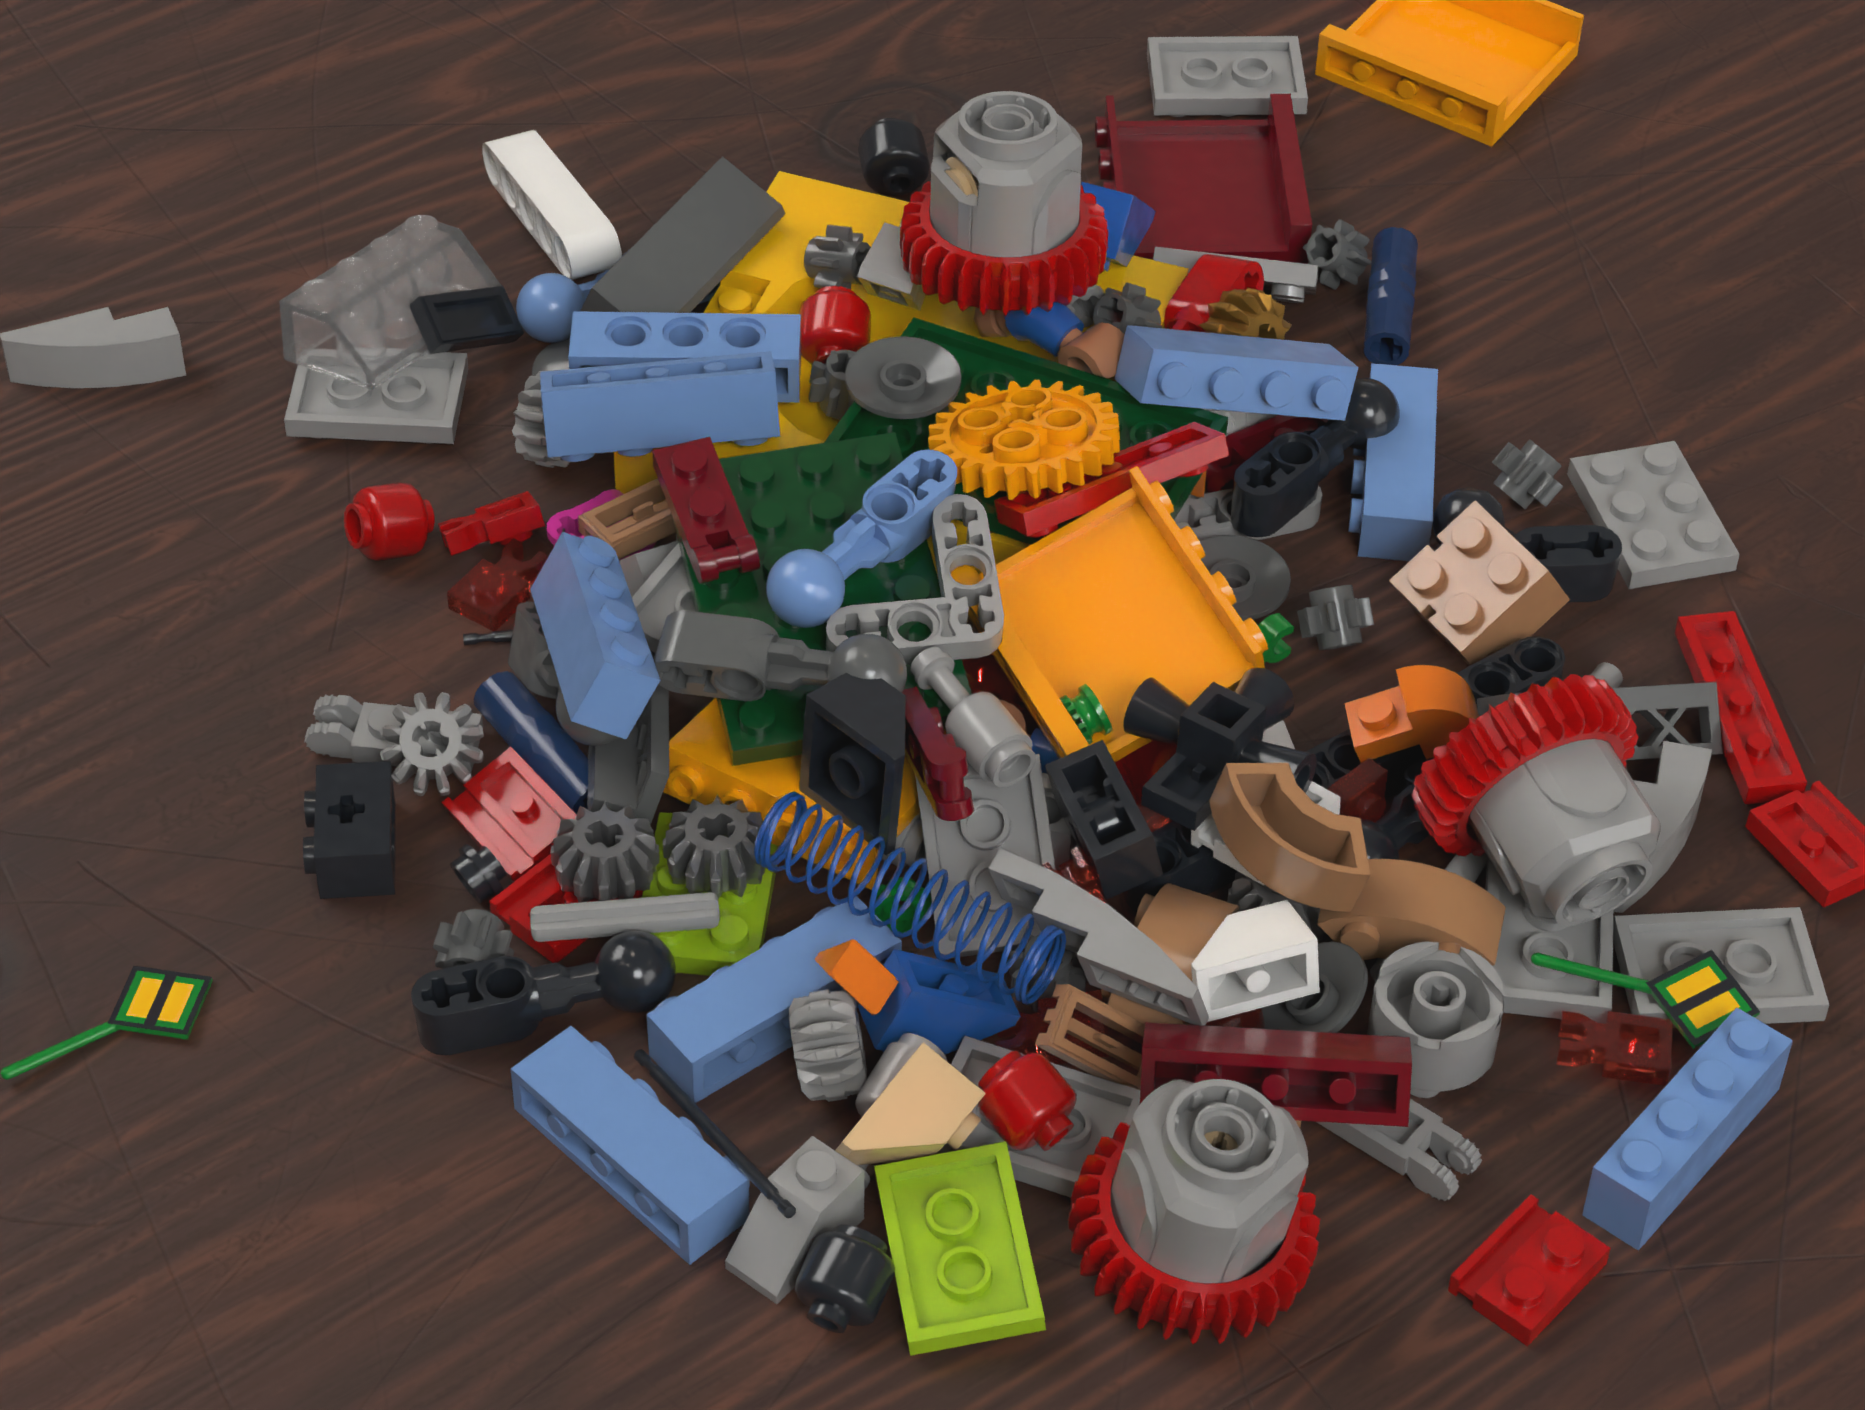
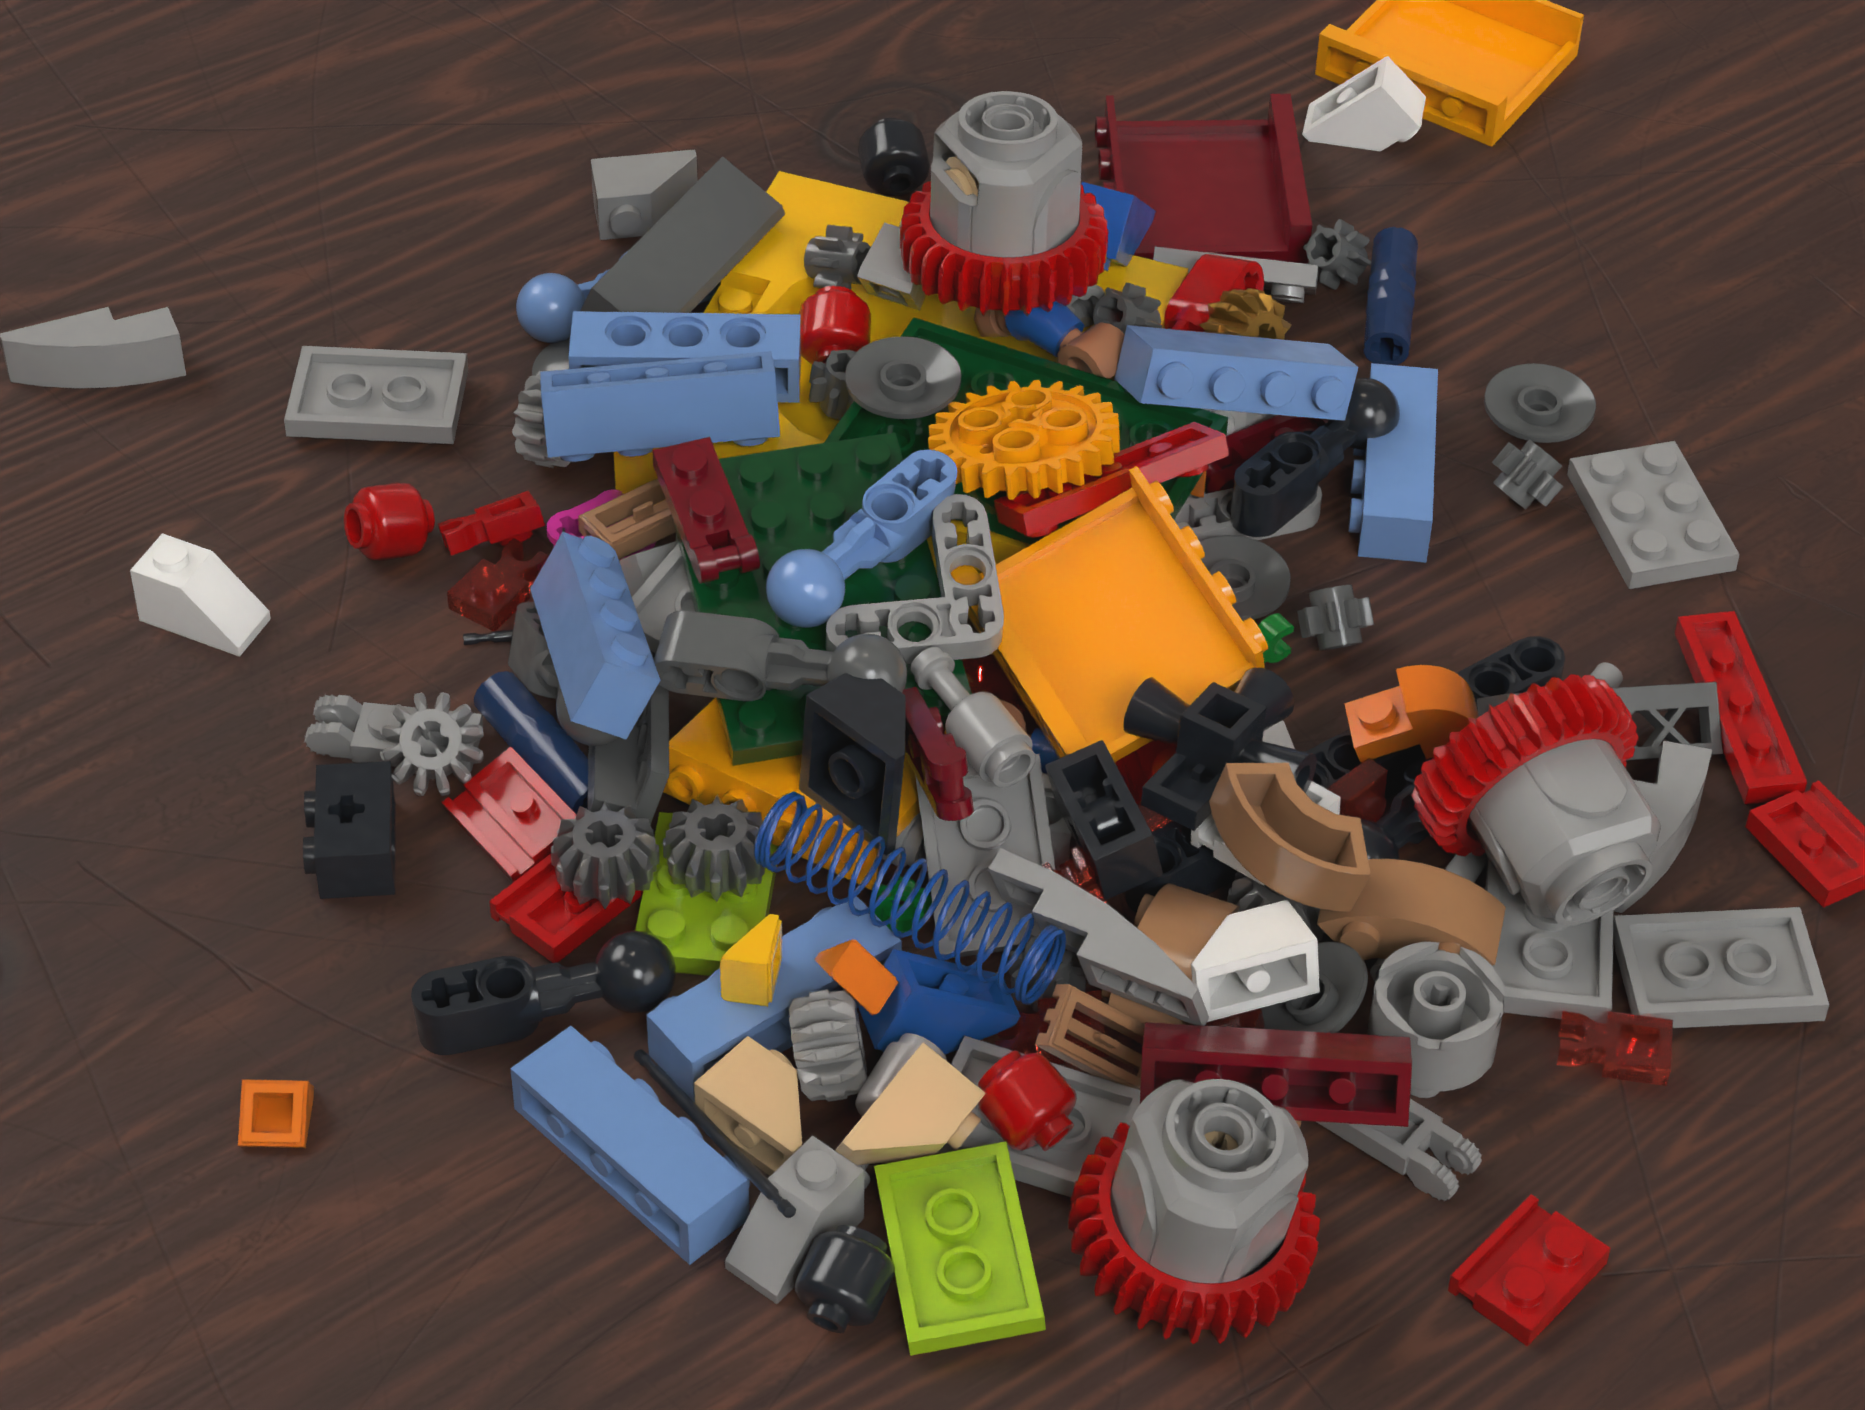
piece [0,966,213,1080] -> none
clear slope [279,215,502,390] -> none
black tile [409,286,524,354] -> none
dark grey gear [433,909,514,969] -> none
black plate [450,843,507,903] -> none
white beam [482,129,622,280] -> none
light grey axle [530,892,720,942] -> none
green bush [1059,684,1113,744] -> none
light grey plate [1147,36,1308,117] -> none
piece [1389,500,1570,666] -> none
black beam [1432,487,1622,603] -> none
piece [1531,950,1760,1049] -> none
medium blue brick [1582,1007,1793,1251] -> none
none -> white slope [130,533,271,657]
none -> orange slope [238,1080,314,1148]
none -> light grey slope [591,149,698,240]
none -> tan slope [694,1036,802,1176]
none -> yellow slope [720,914,782,1007]
none -> white slope [1302,56,1426,151]
none -> dark grey dish [1484,363,1596,443]

